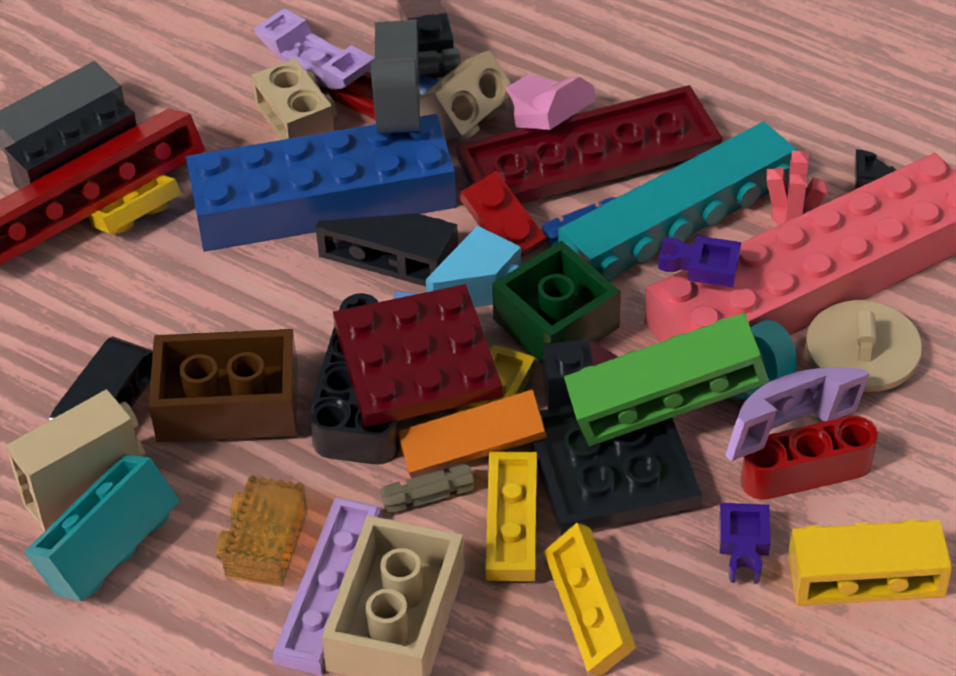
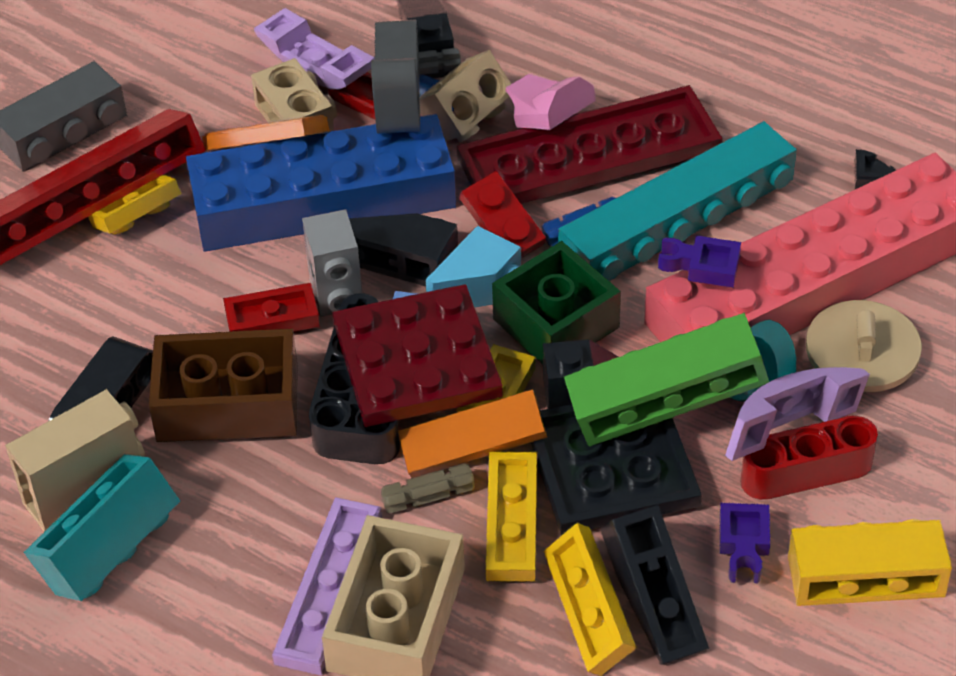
black brick [5,91,137,189] -> none
clear yellow brick [216,475,308,587] -> none
coral rock [766,150,828,225] -> none
none -> orange tile [202,115,329,150]
none -> red plate [223,283,320,332]
none -> light grey brick [302,209,362,317]
none -> black slope [600,505,709,665]

